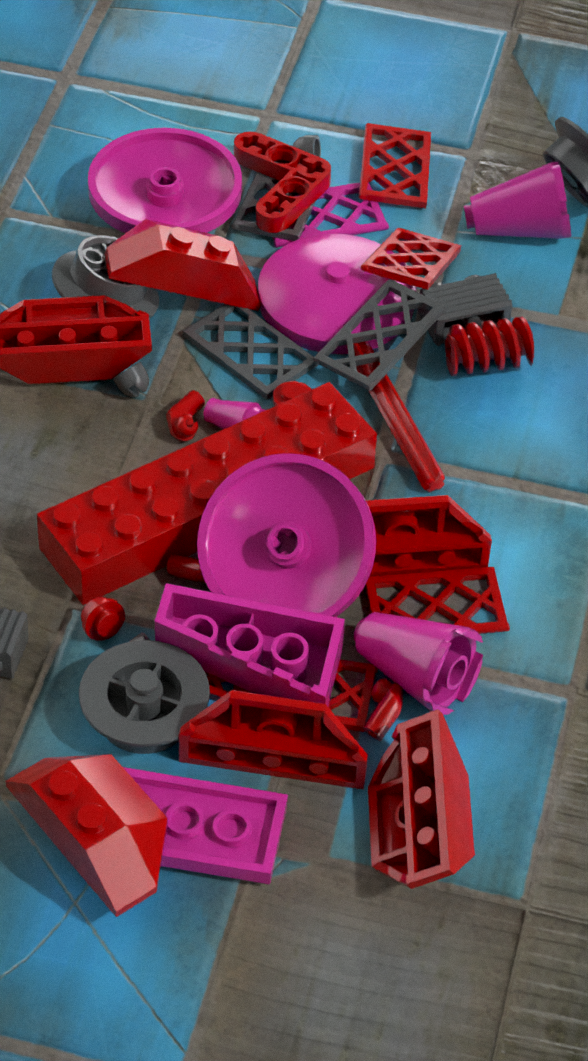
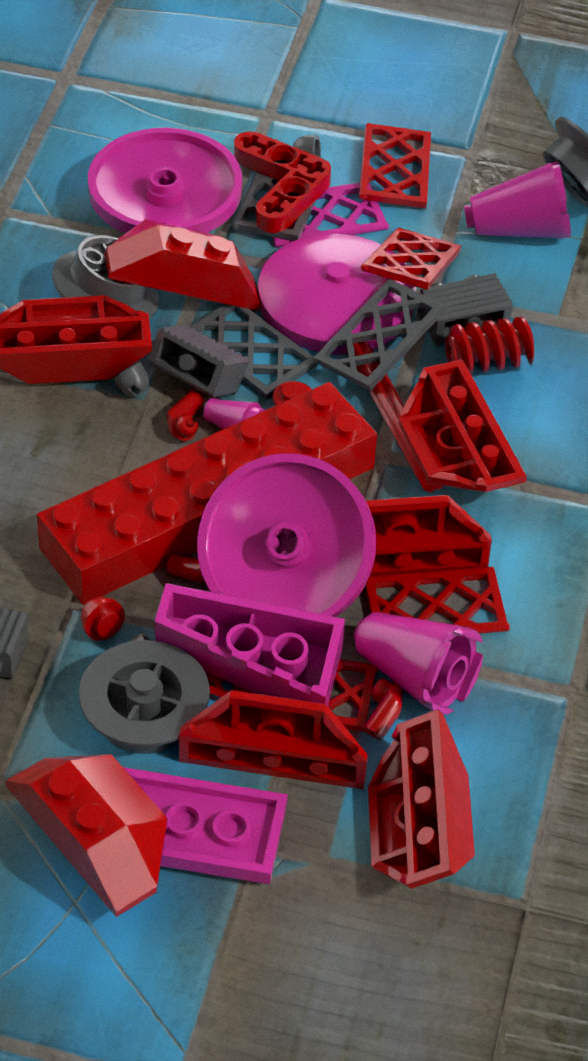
none -> dark grey brick [148,325,249,398]
none -> red wedge [398,359,527,492]

